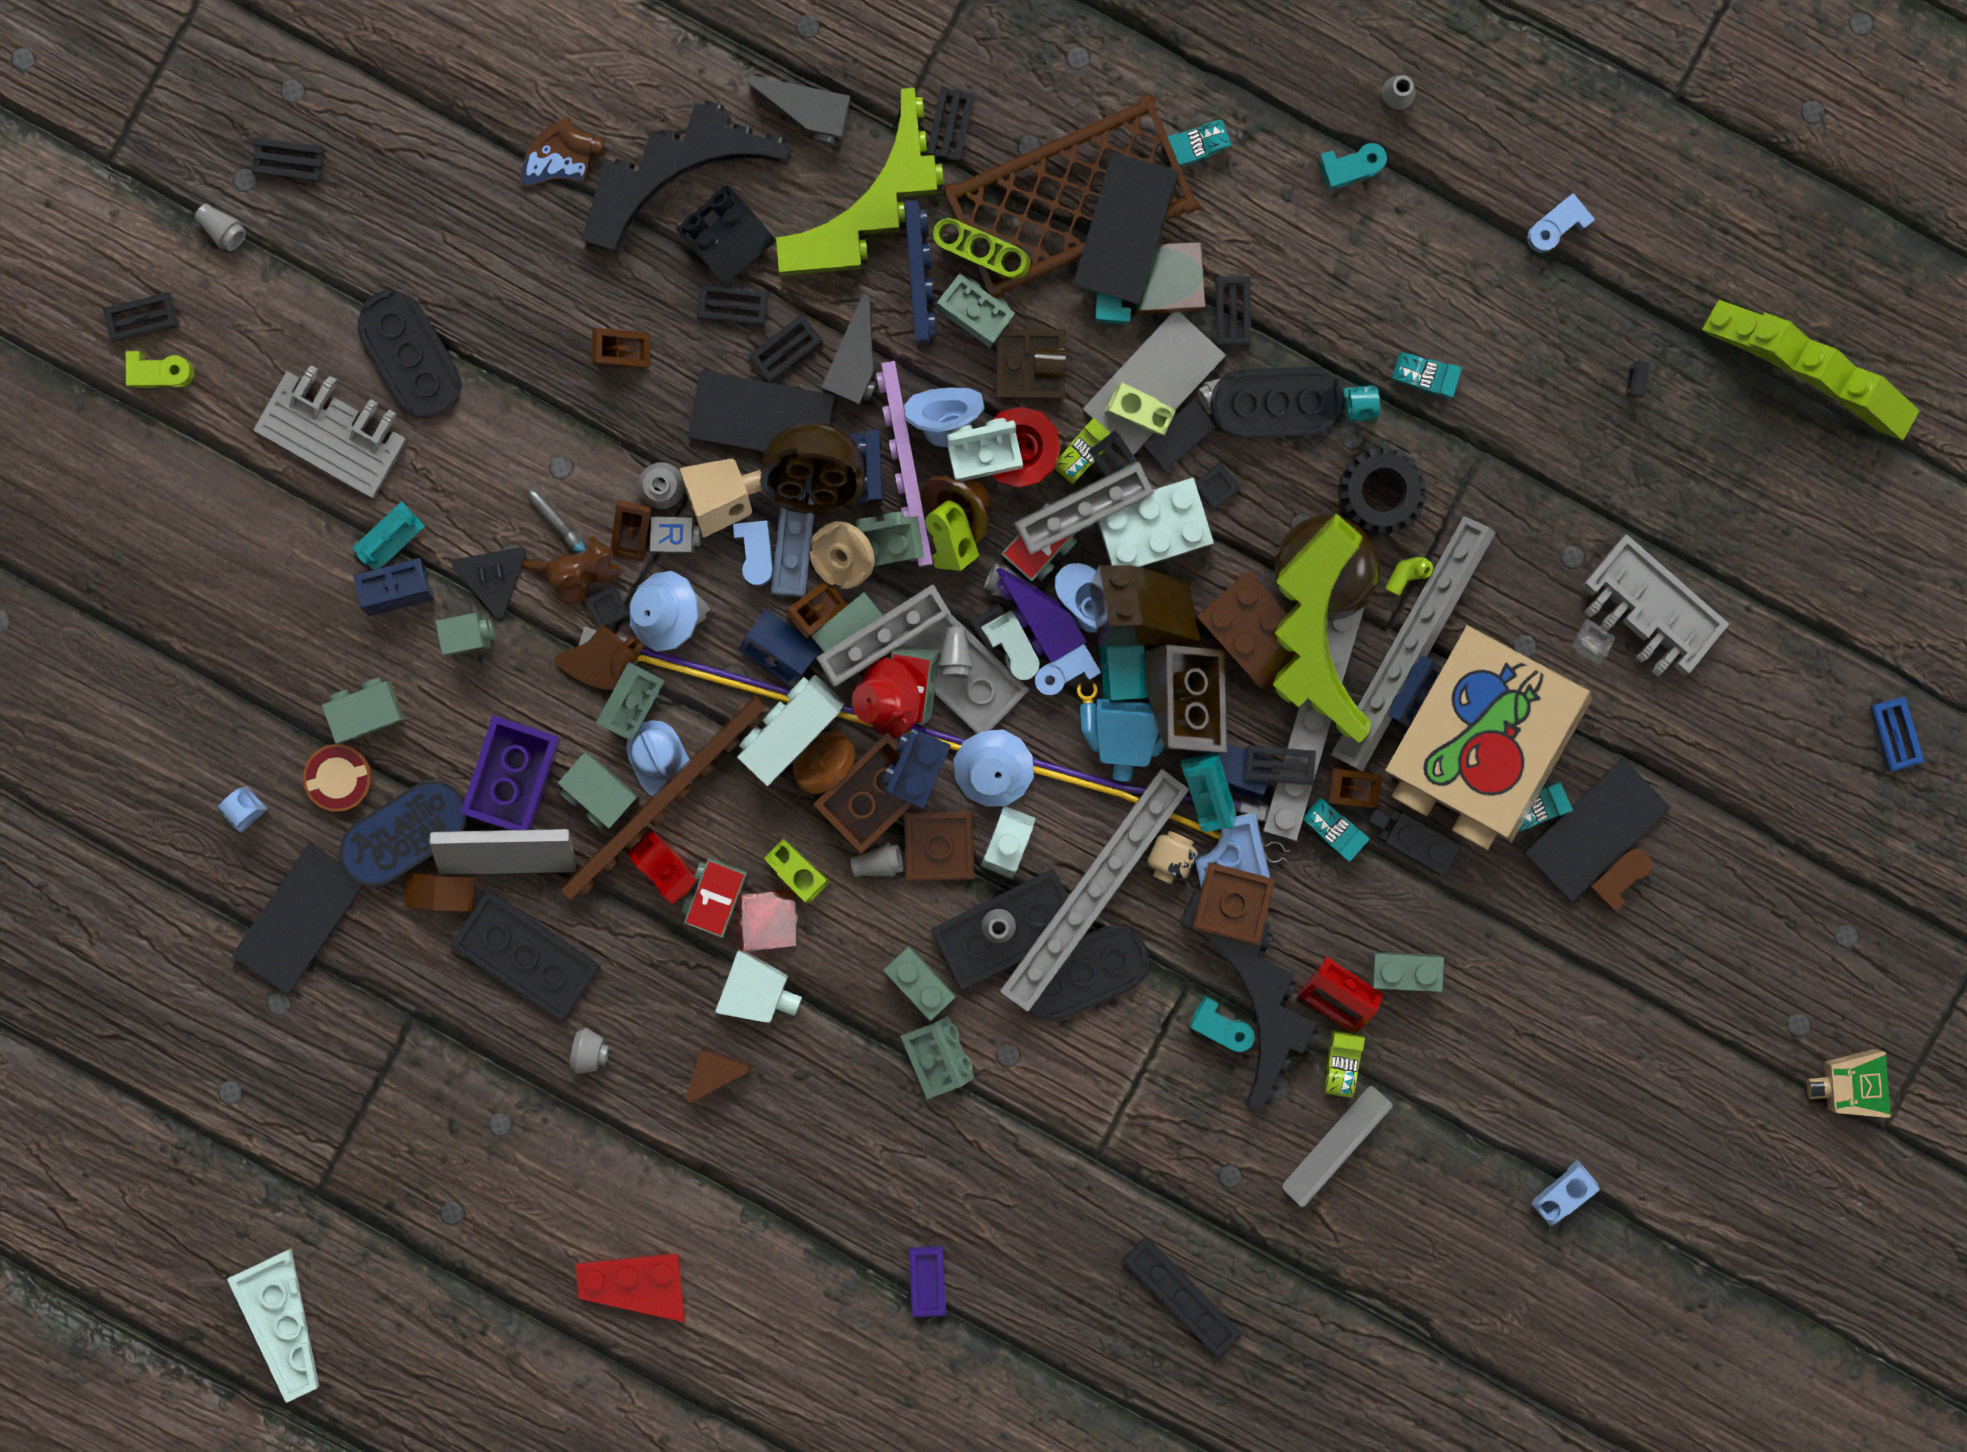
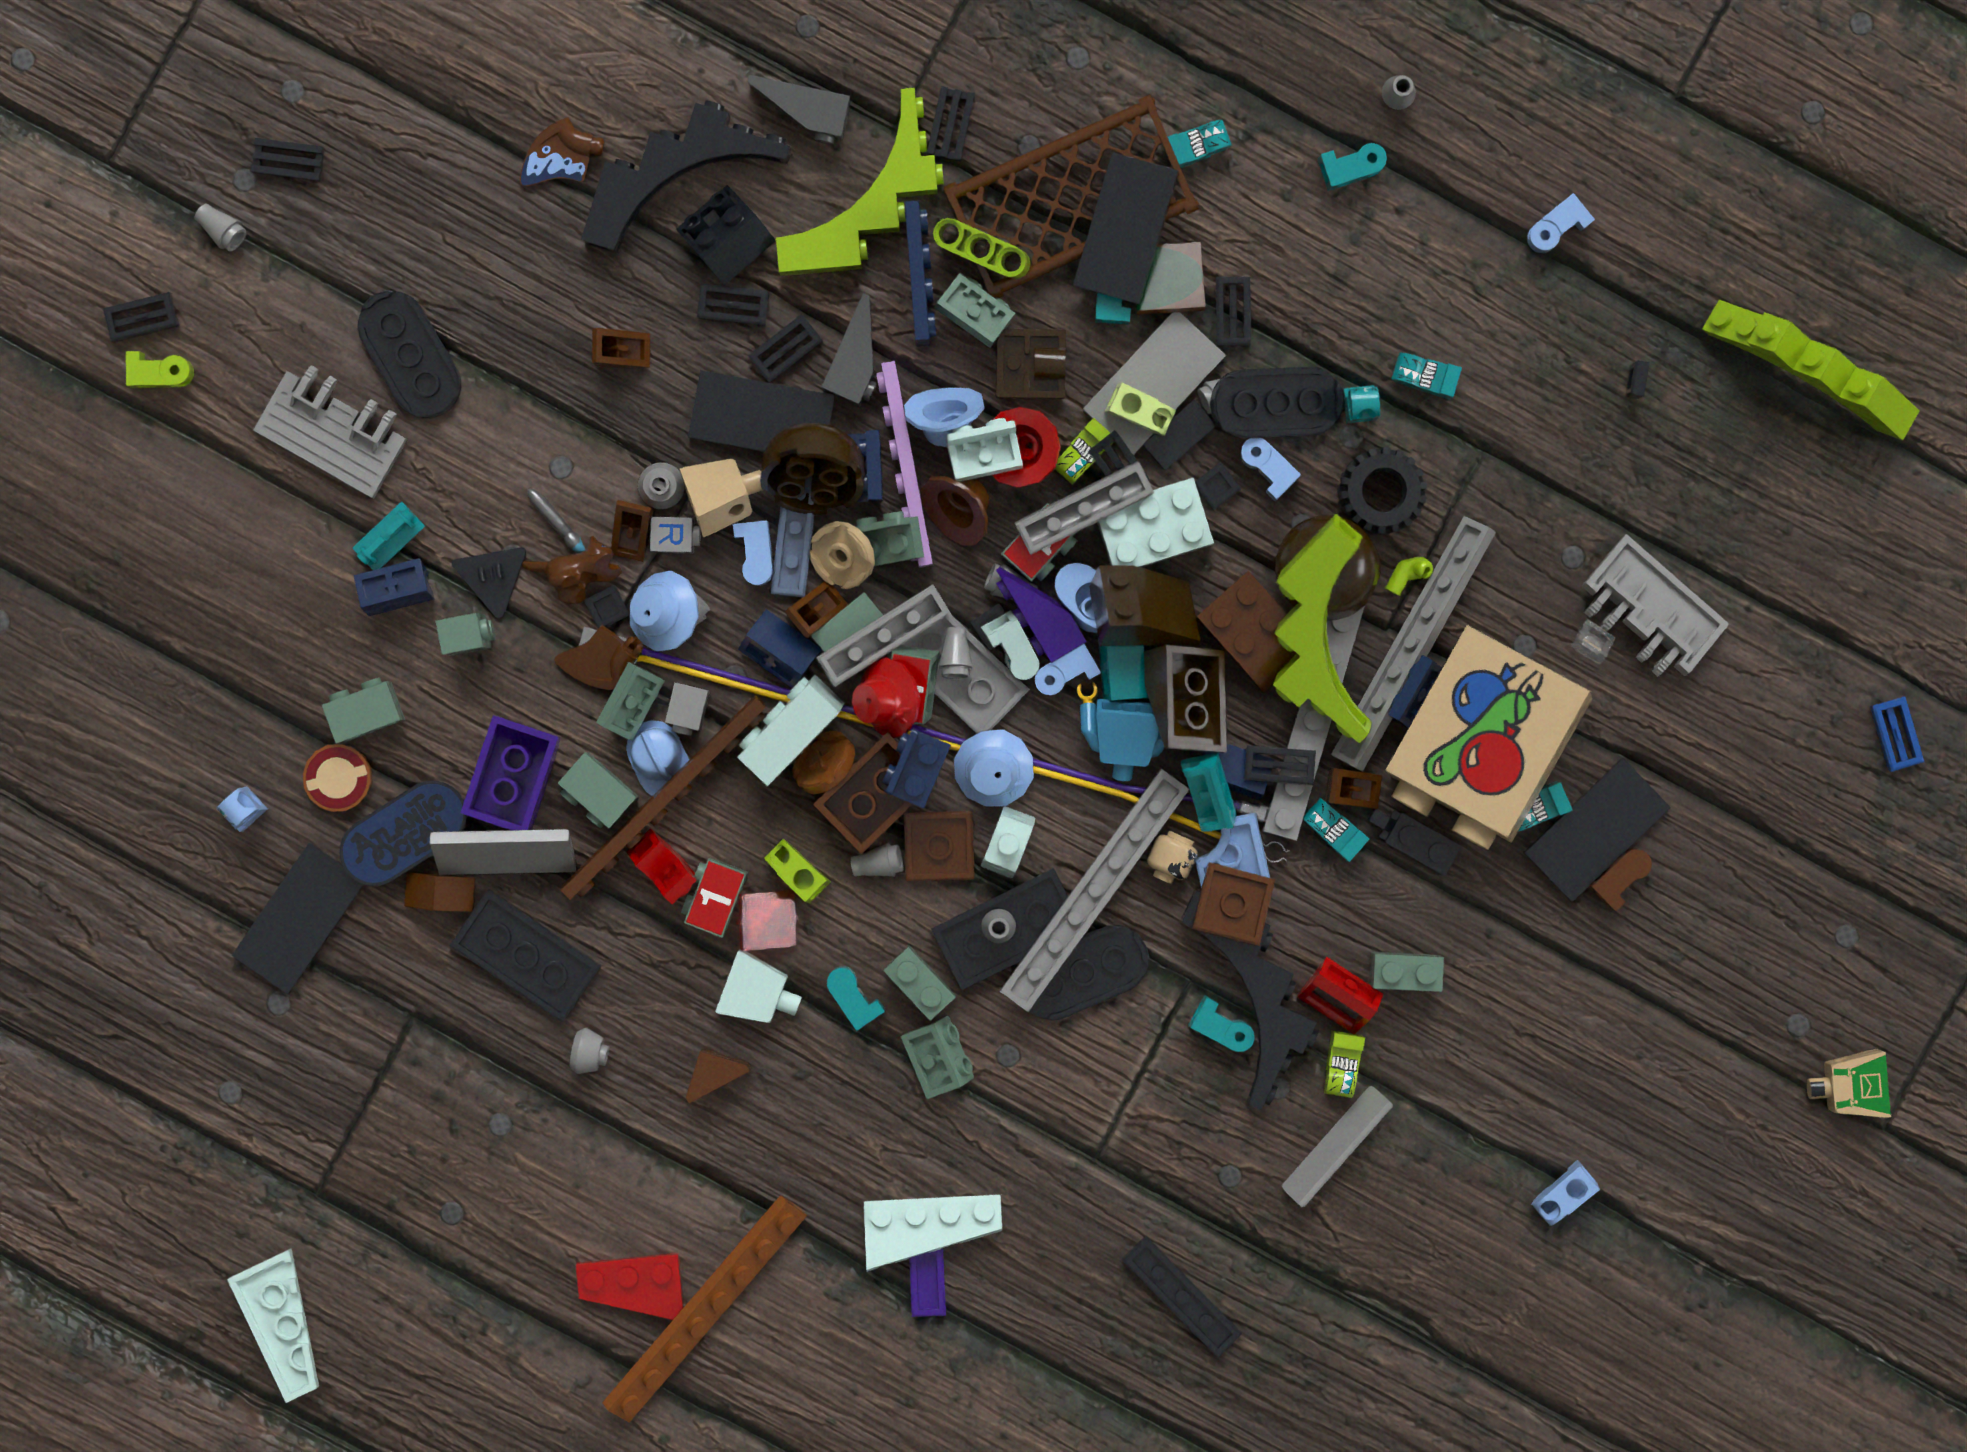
lime leg [925,501,979,571] -> none
none -> dark orange plate [602,1195,807,1422]
none -> light grey brick [665,683,710,736]
none -> teal leg [827,966,886,1031]
none -> light aqua wing [864,1195,1002,1272]
none -> light blue leg [1240,438,1301,501]

